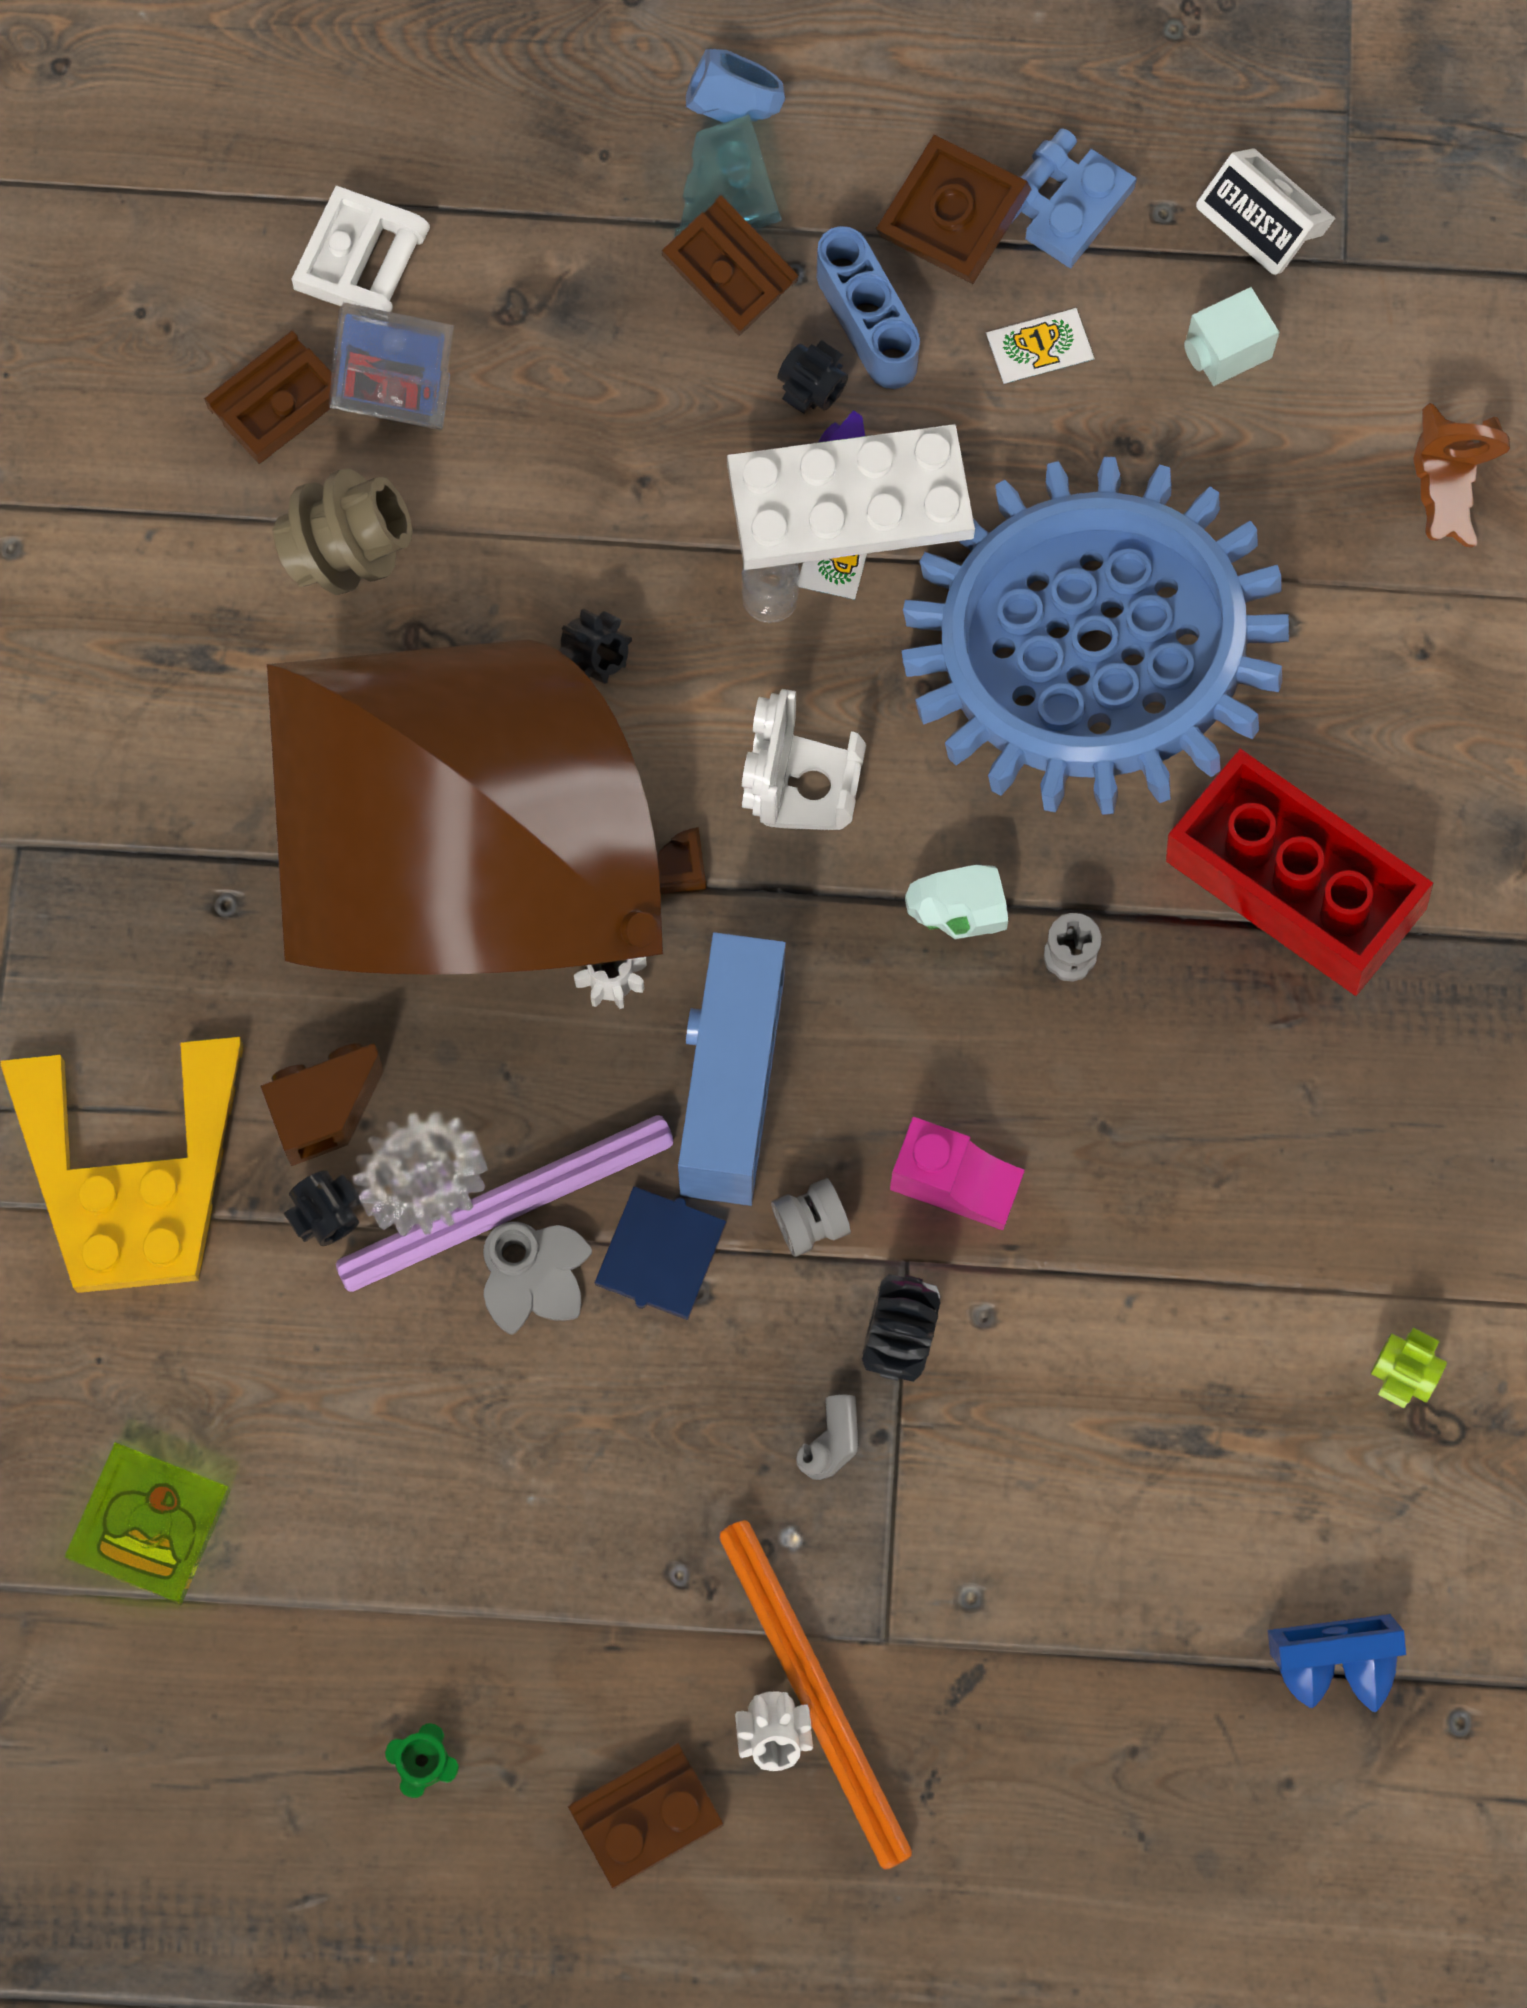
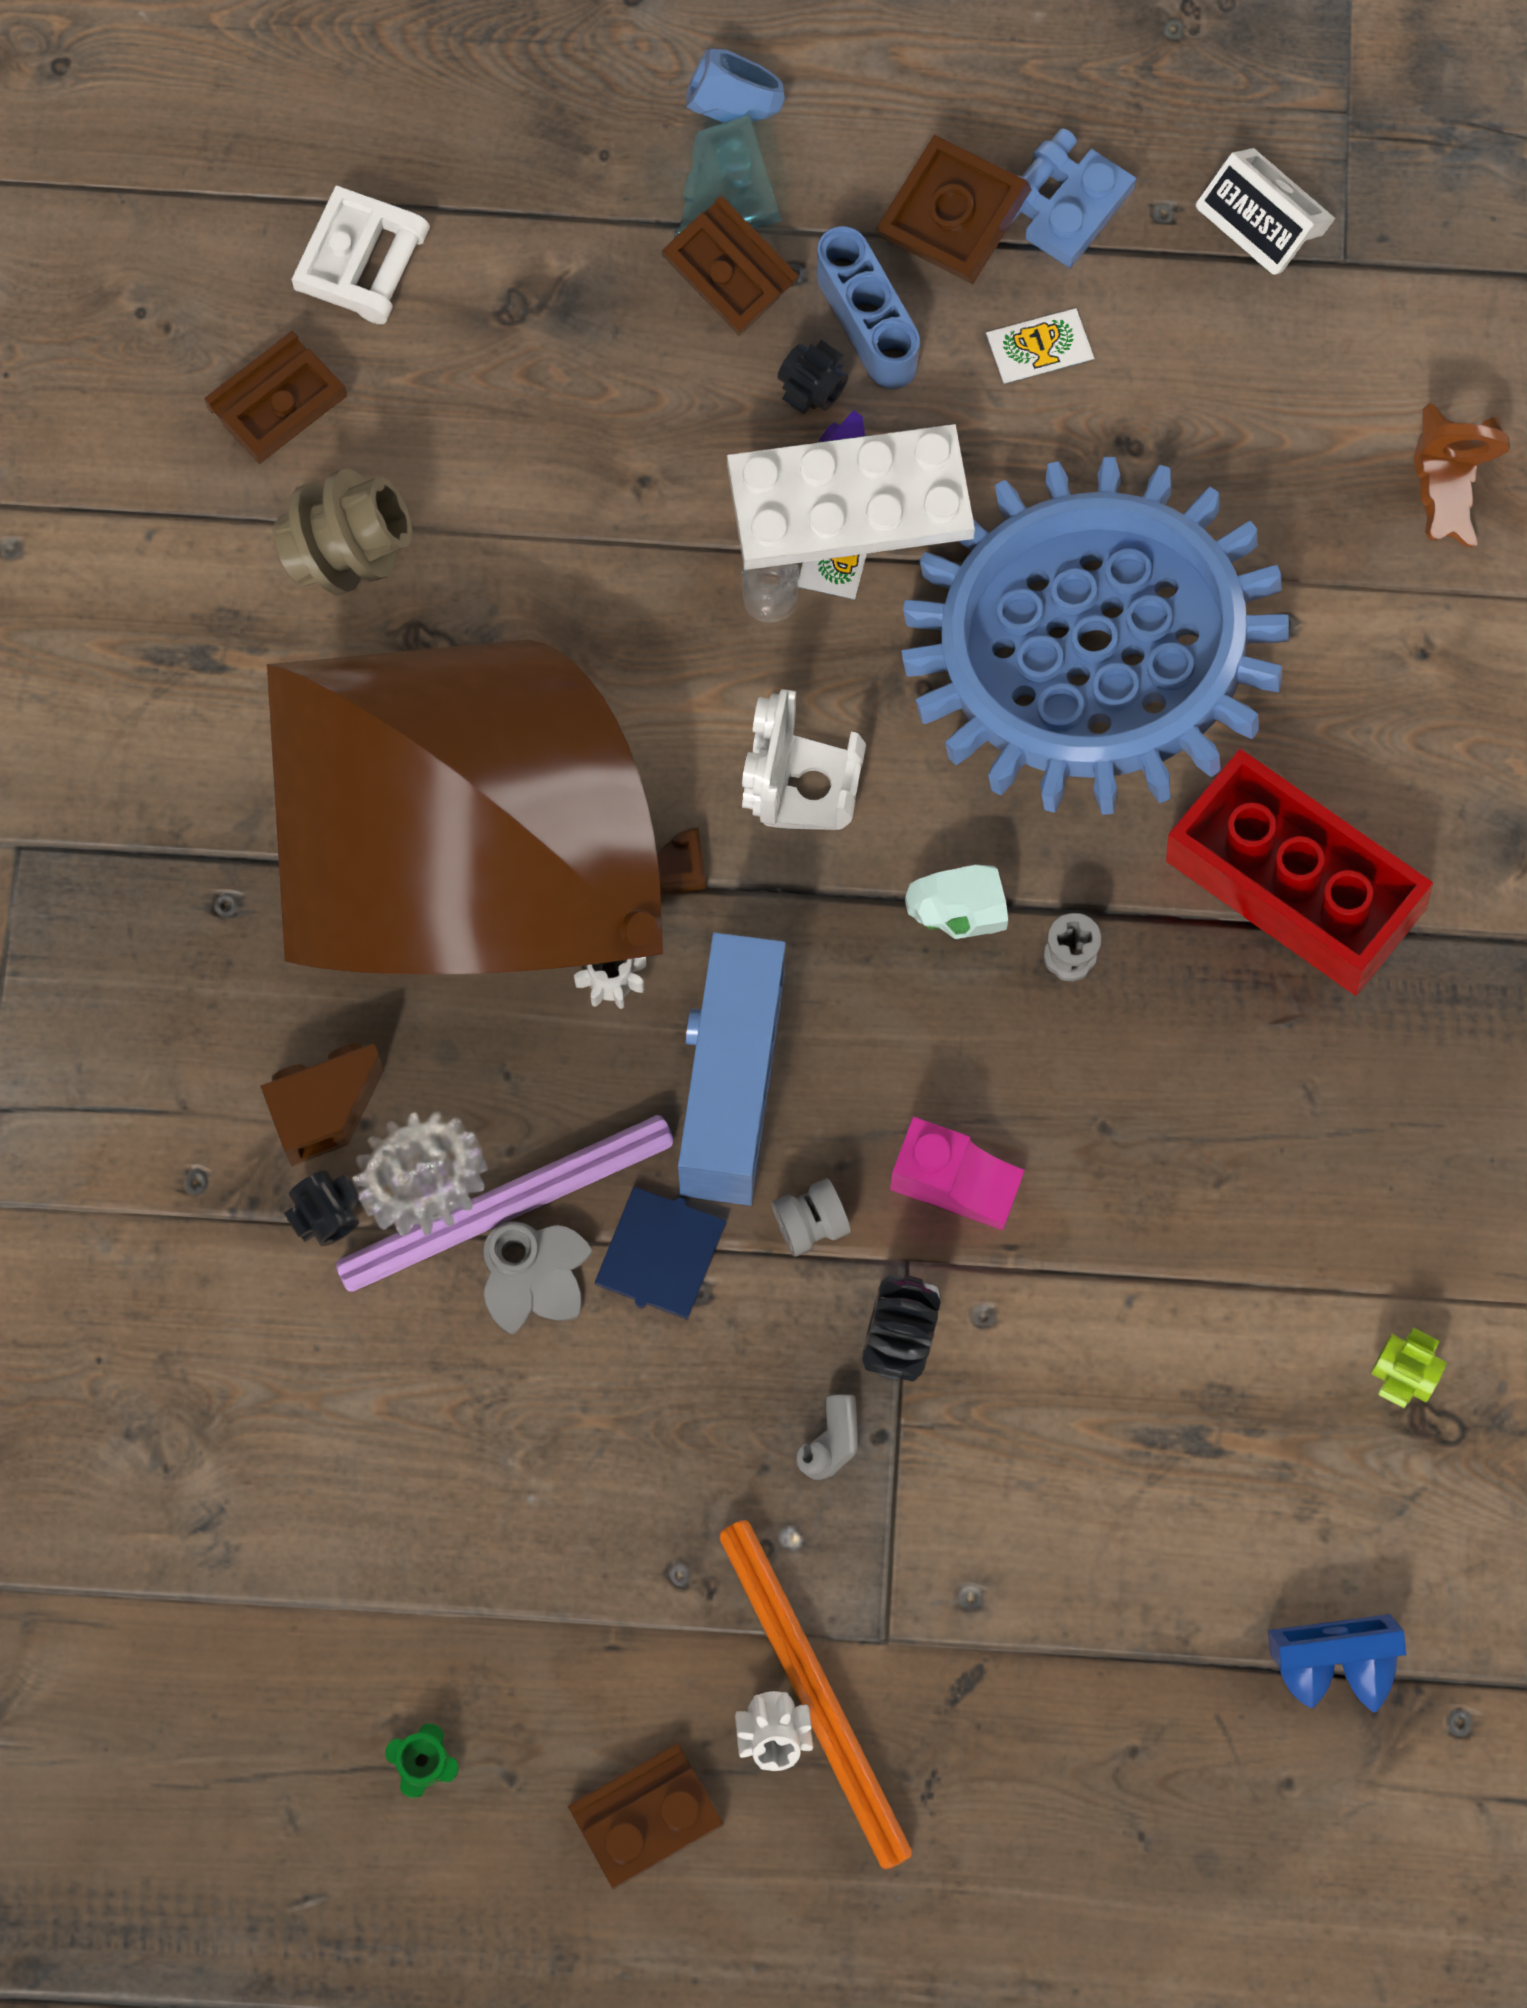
yellow wing [1,1037,243,1293] -> none
clear neon green tile [64,1442,231,1605] -> none
clear slope [329,302,454,430] -> none
black gear [558,609,632,684] -> none
light aqua brick [1184,287,1279,386] -> none

